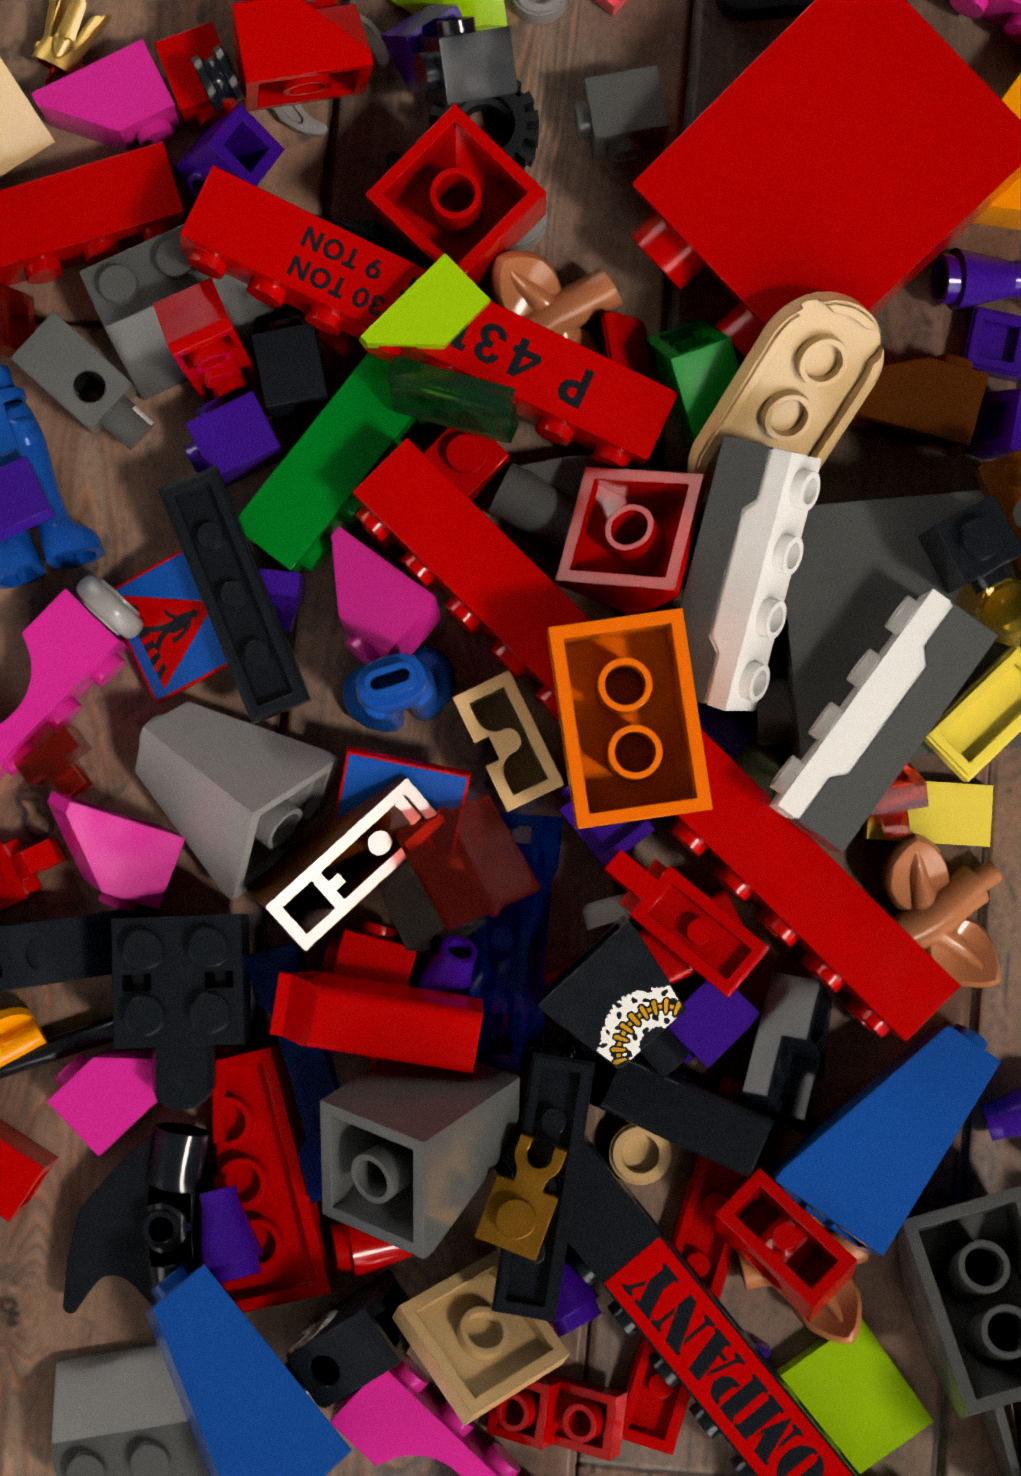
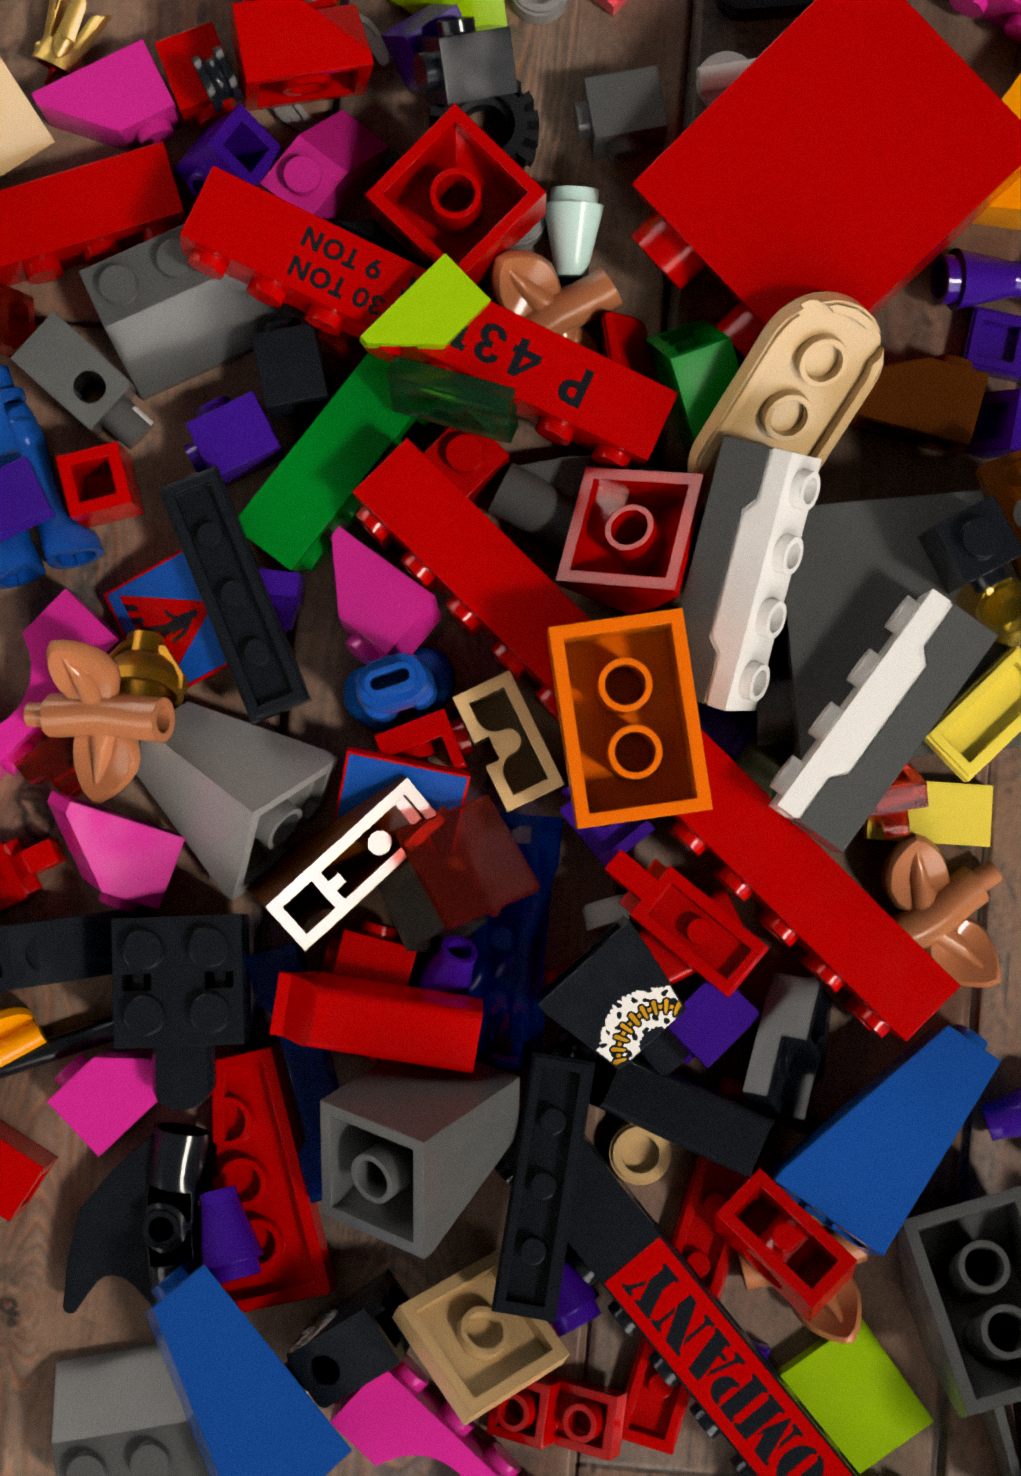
light grey piece [76,575,144,639] -> none
red slope [153,278,260,403] -> none
red cone [330,1223,413,1279] -> none
pearl gold plate [474,1132,568,1261] -> none
none -> nougat plant [23,639,175,805]
none -> red brick [55,441,146,528]
none -> pearl gold piece [108,630,188,708]
none -> dark pink slope [260,109,391,220]
none -> red bracket [374,708,474,770]
none -> light aqua cone [545,185,604,279]
none -> white plate [696,51,756,107]

